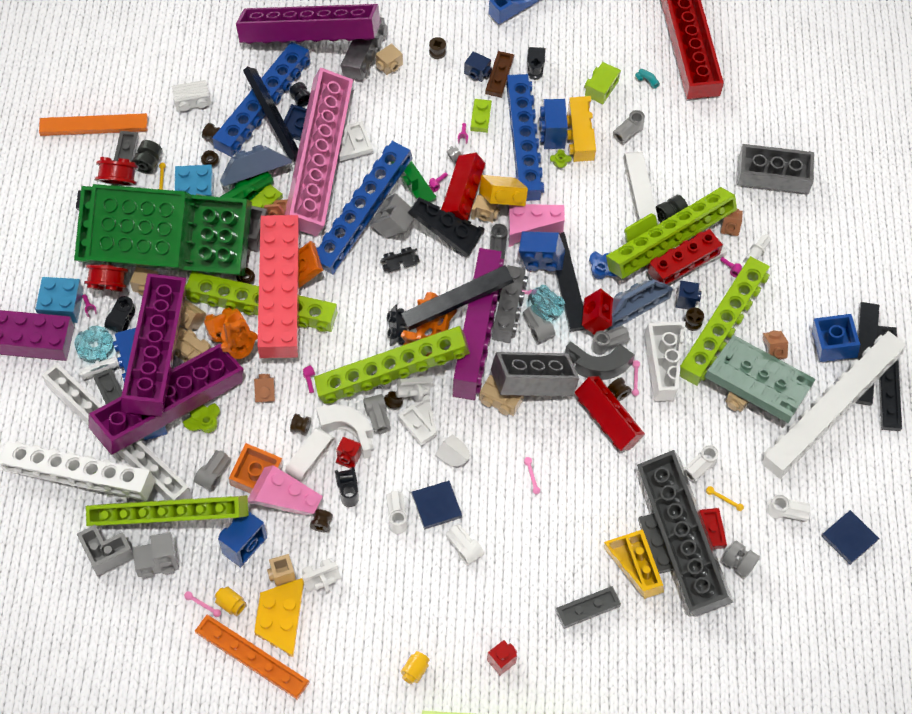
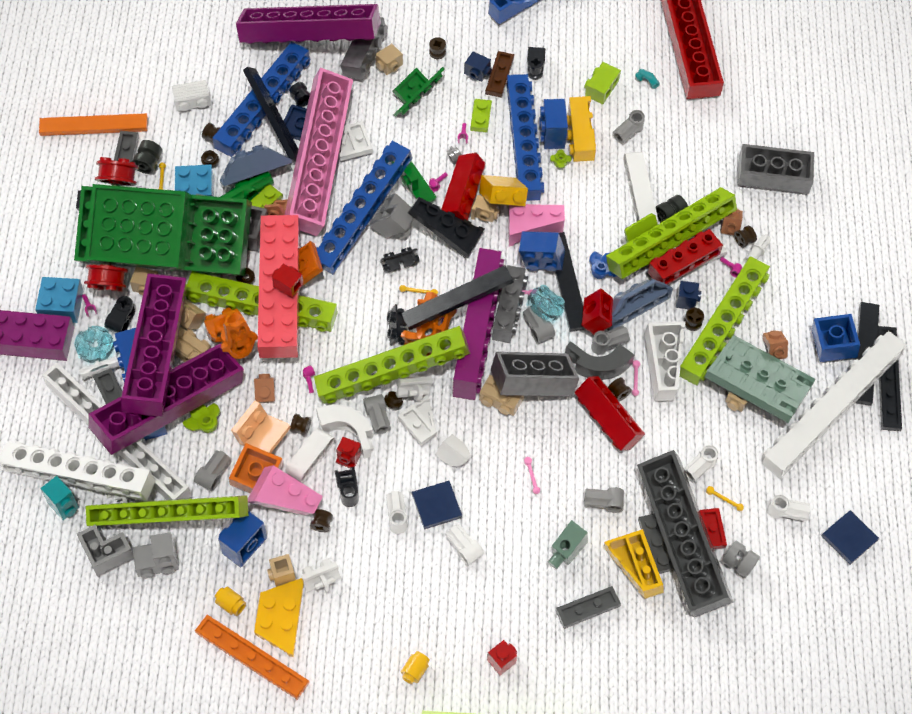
bright pink hinge [184,591,221,617] -> none
dark grey piece [490,224,508,261] -> none
none -> teal brick [40,476,79,520]
none -> light nougat bracket [231,401,291,453]
none -> red brick [272,263,303,298]
none -> green bracket [392,67,445,117]
none -> yellow hinge [399,285,438,295]
none -> sand green torso [547,520,588,569]
none -> light grey piece [584,487,624,513]
none -> dark brown wheel [734,225,757,248]

